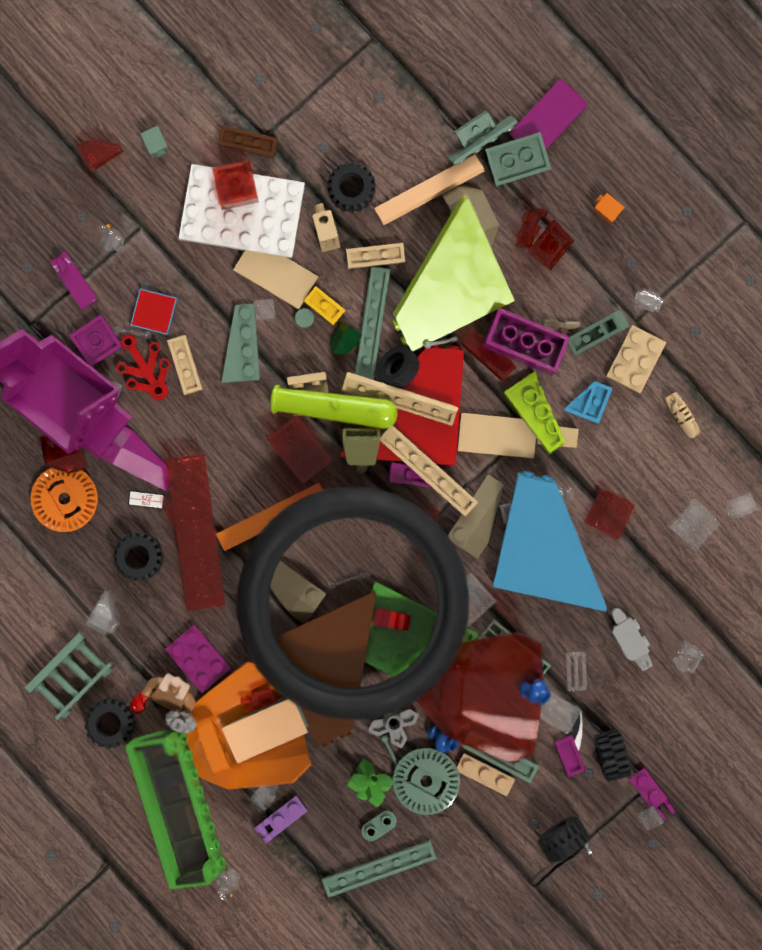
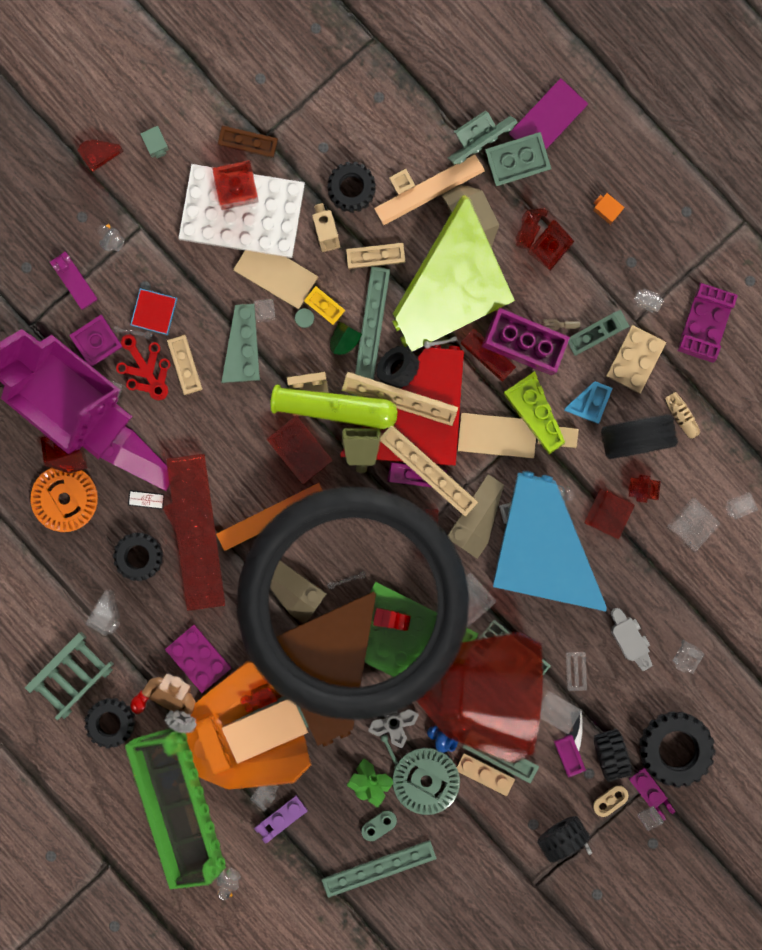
blue animal [519,679,551,705] -> none
none -> tan plate [389,169,415,195]
none -> tan plate [593,785,628,817]
none -> black tyre [601,414,678,459]
none -> clear red brick [629,475,661,503]
none -> black tyre [639,711,716,788]
none -> magenta plate [677,282,738,363]

